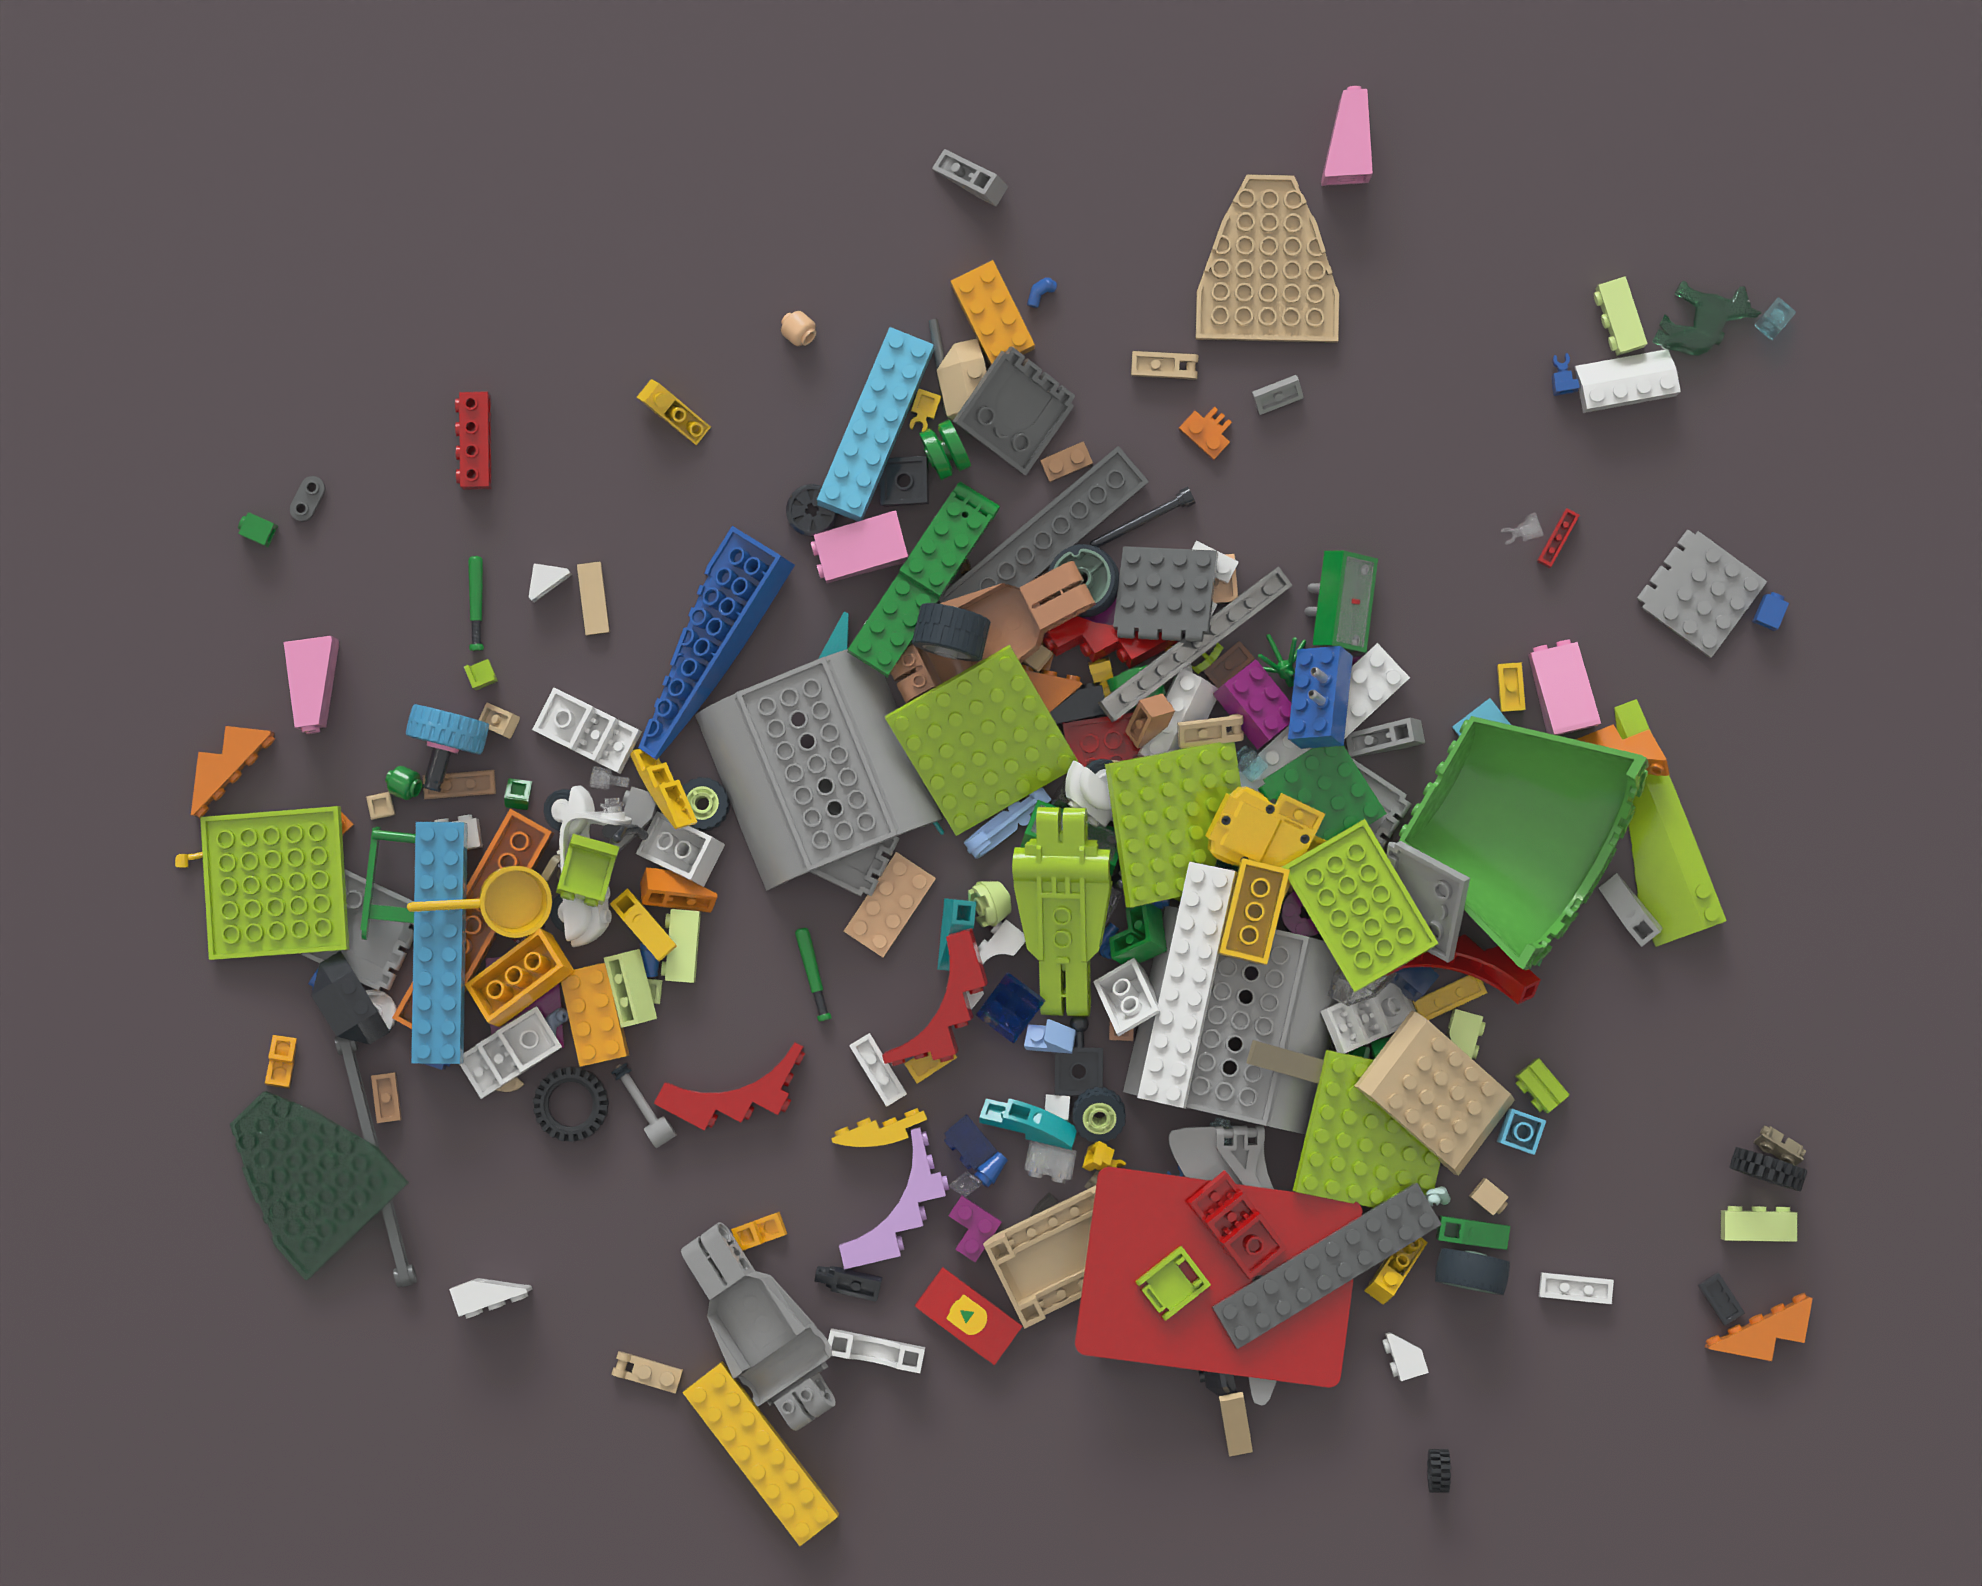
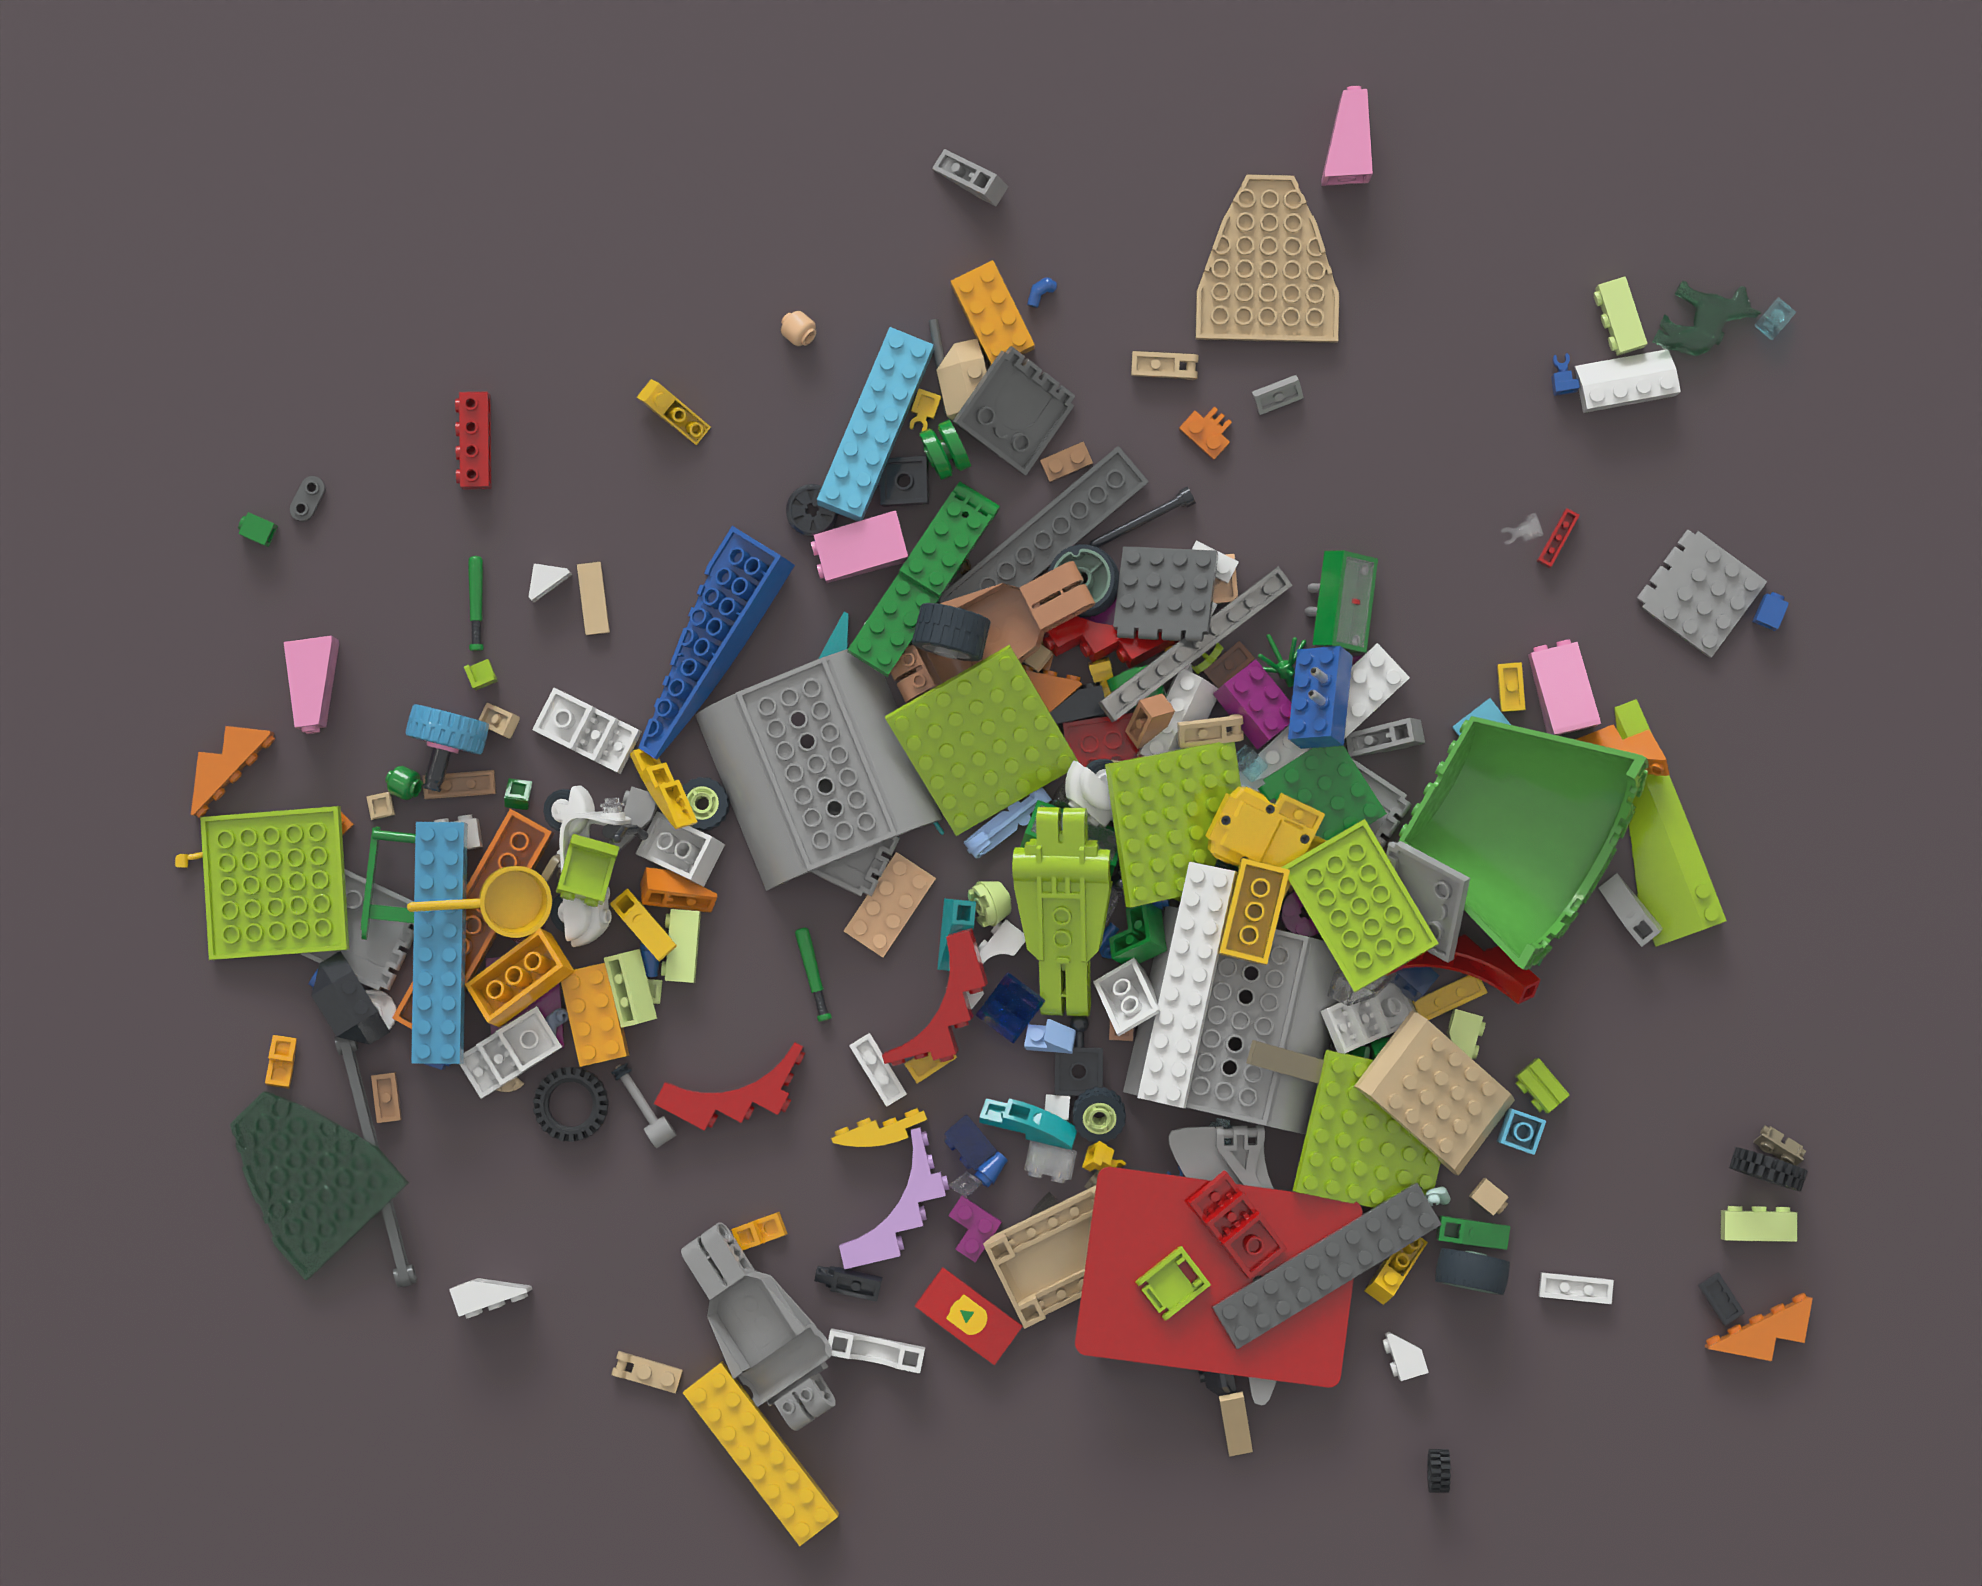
clear piece [589,766,630,790] -> none

